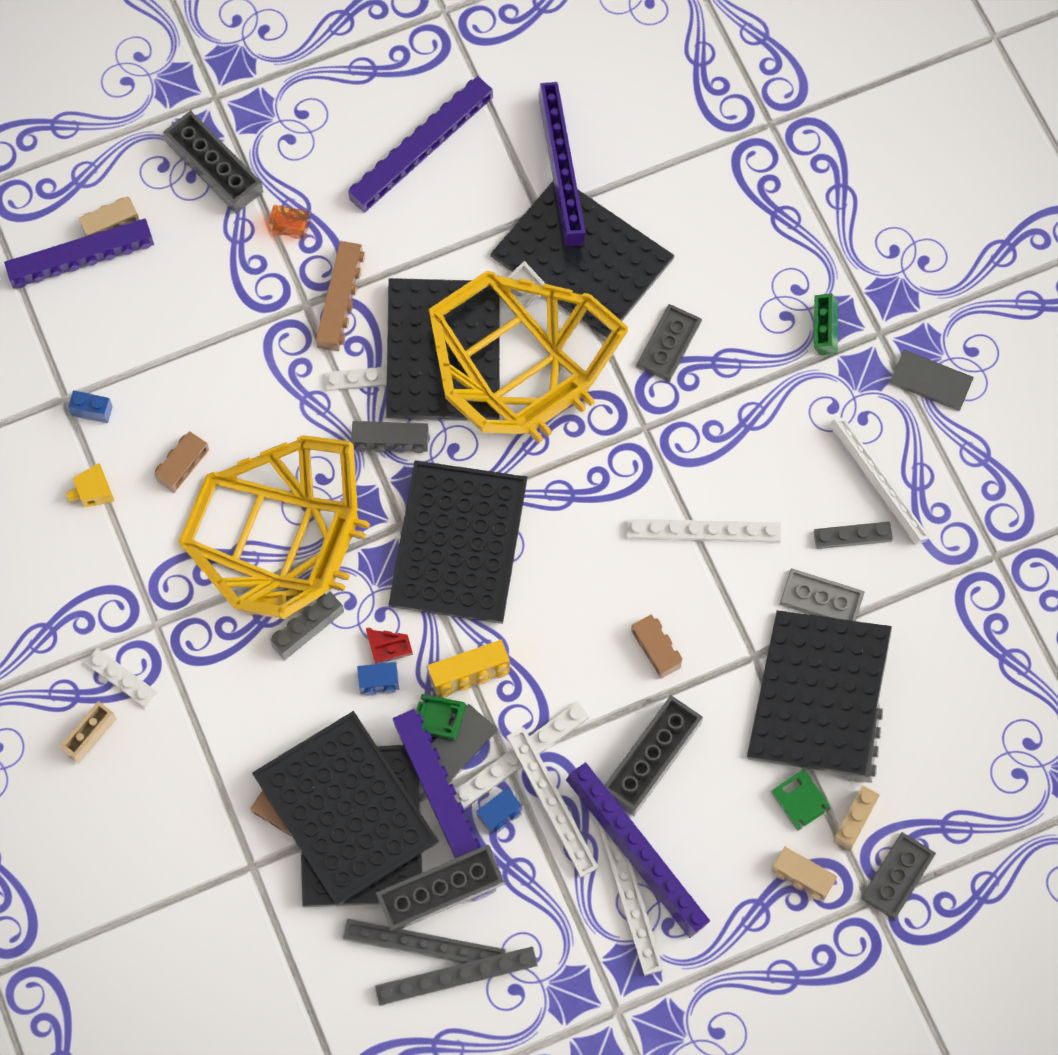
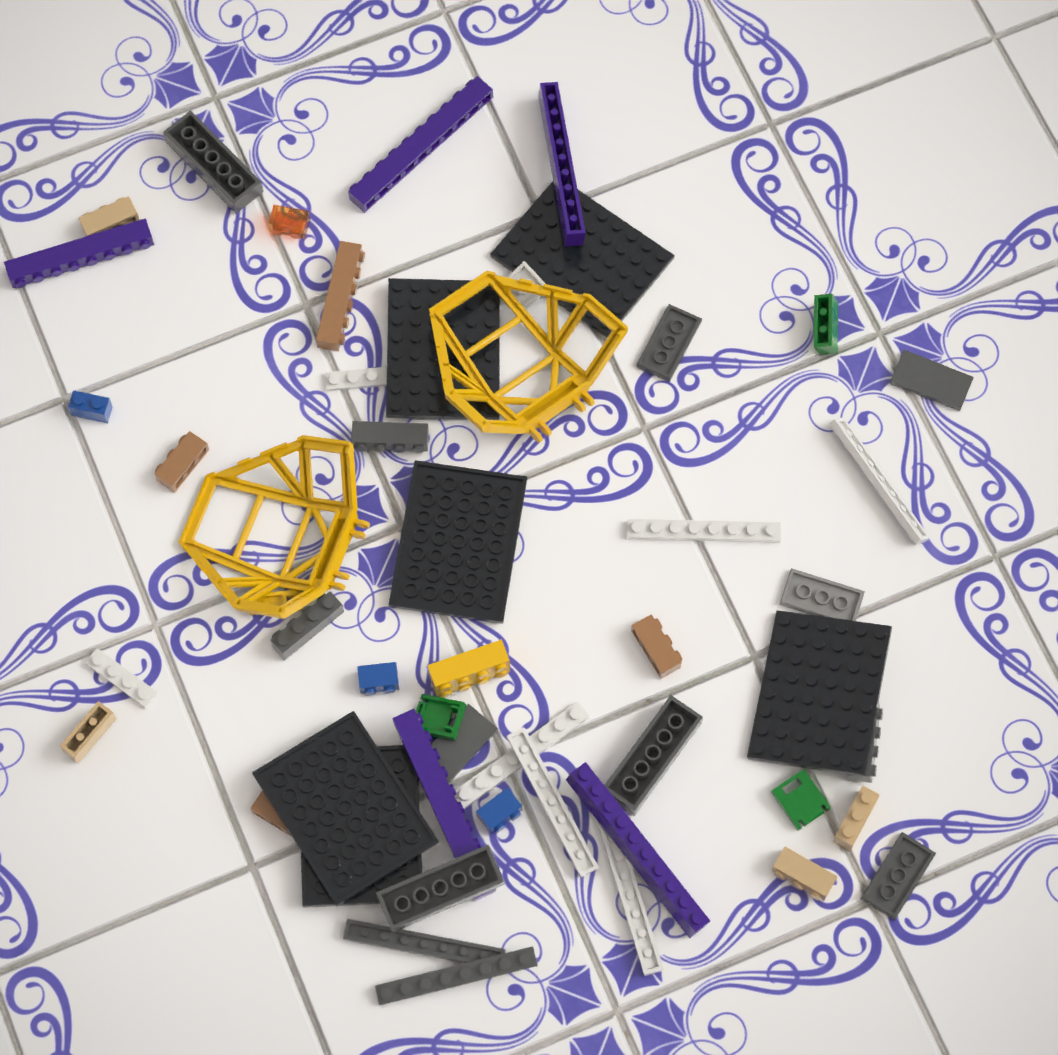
yellow torso [66,463,115,507] -> none
red wing [366,627,413,664] -> none
dark grey plate [813,521,893,549] -> none

